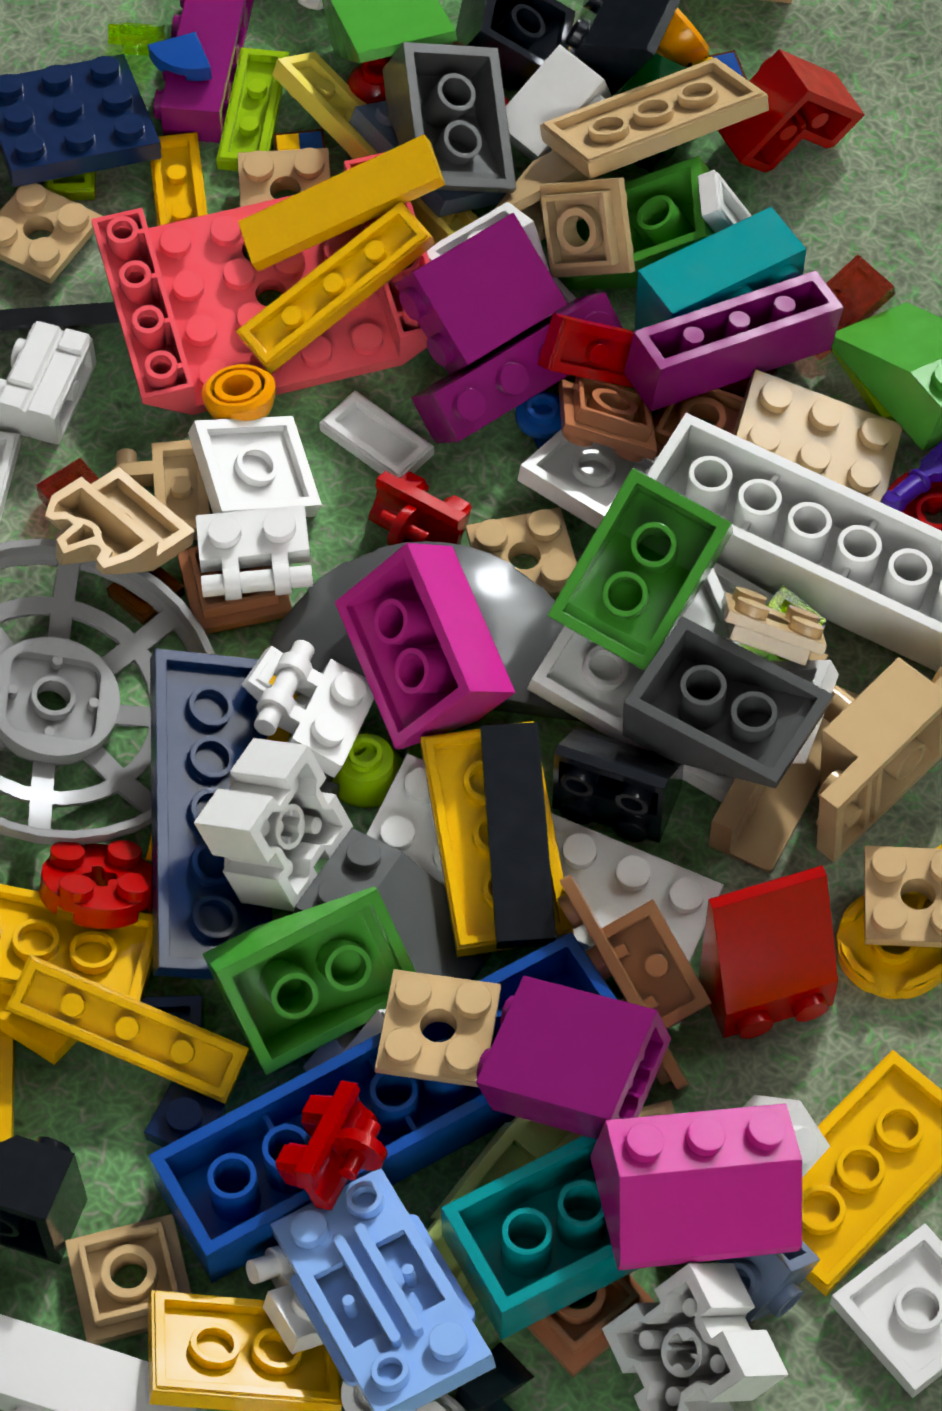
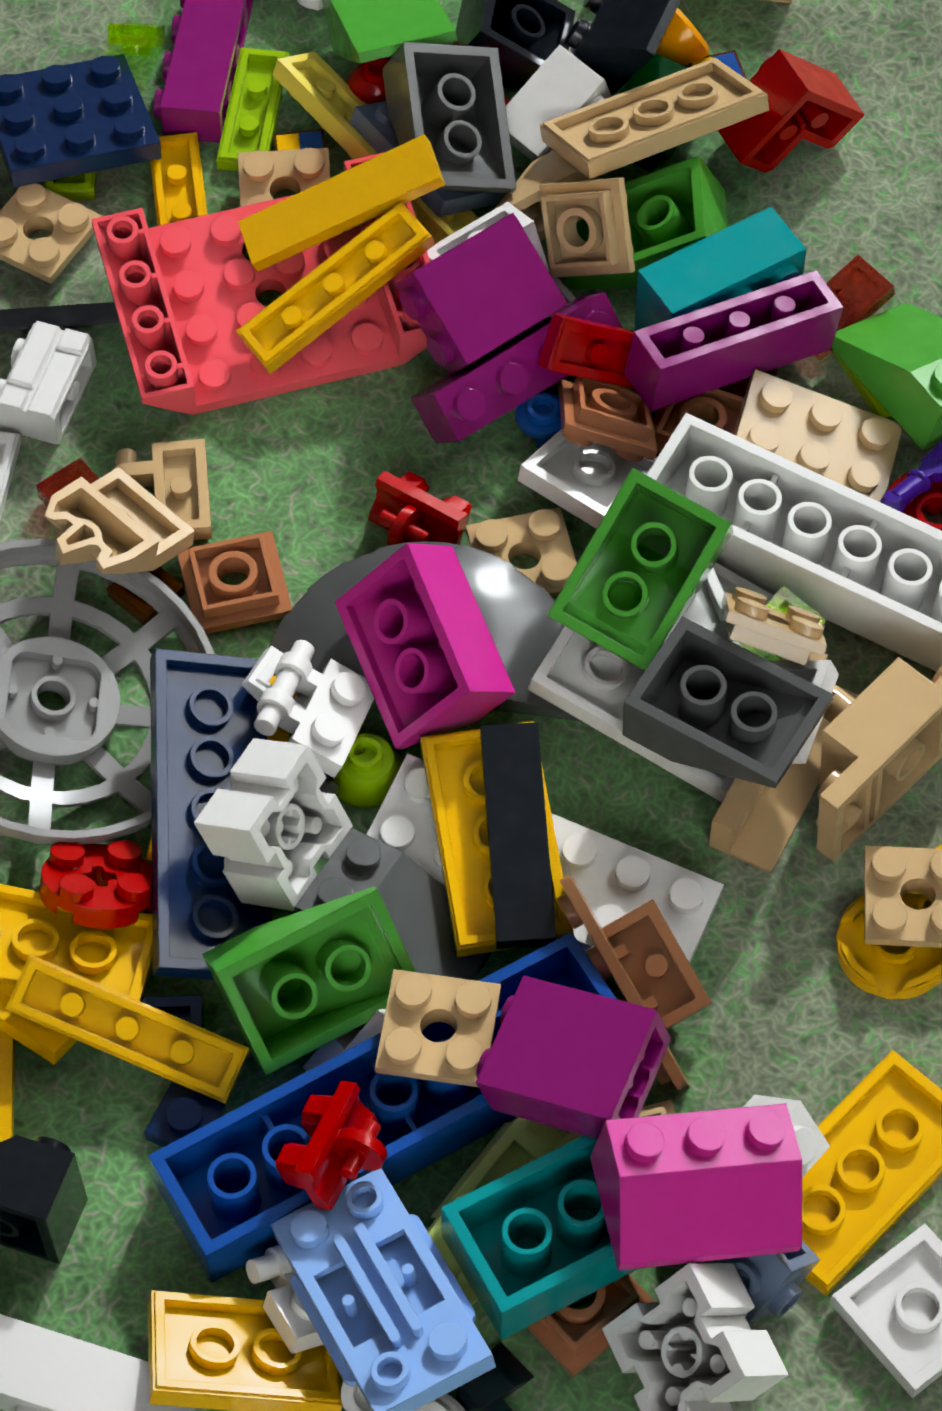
tan piece [65,1214,192,1345] -> none
blue tile [148,32,212,81] -> none
white plate [188,416,322,517] -> none
white plate [195,504,313,601] -> none
light orange brick [201,364,276,421] -> none
white tile [319,390,434,478] -> none
black slope [552,727,684,843] -> none
white tile [698,170,752,233] -> none
red slope [699,865,838,1039] -> none

